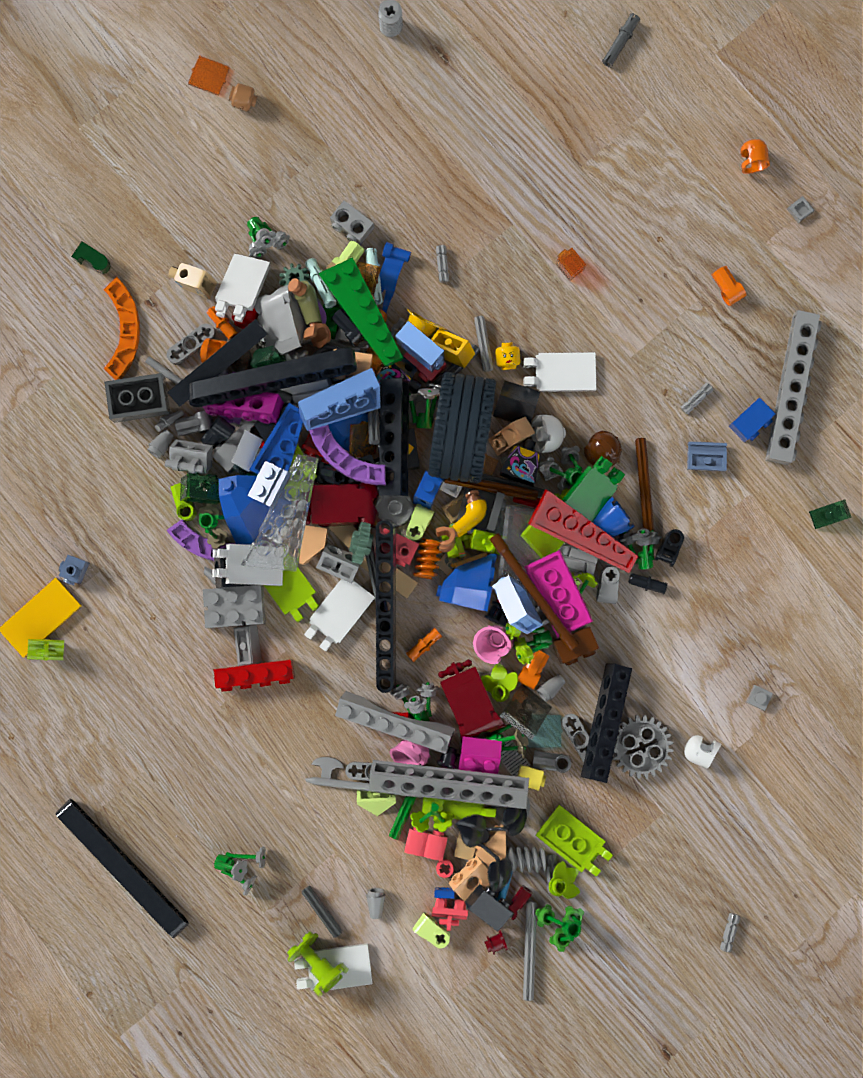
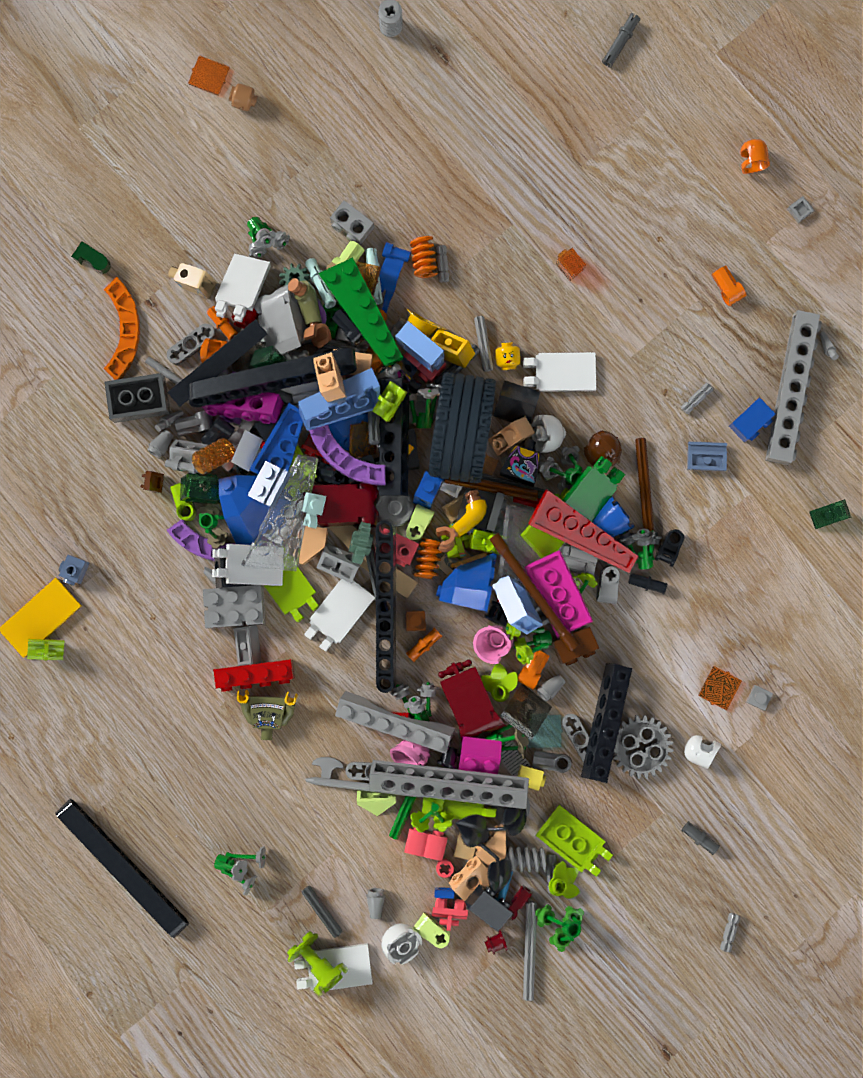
none -> reddish brown tile [140,471,164,493]
none -> clear orange piece [192,438,236,475]
none -> olive torso [237,690,298,740]
none -> light aqua plate [302,492,326,528]
none -> light nougat slope [313,352,346,402]
none -> lime hips [372,381,407,422]
none -> light grey bar [376,364,401,381]
none -> white cylinder [381,923,422,964]
none -> reddish brown brick [406,611,426,631]
none -> orange piece [410,236,438,278]
none -> dark grey pin [681,821,720,856]
none -> clear orange piece [698,666,742,711]
none -> light grey bar [820,331,839,360]

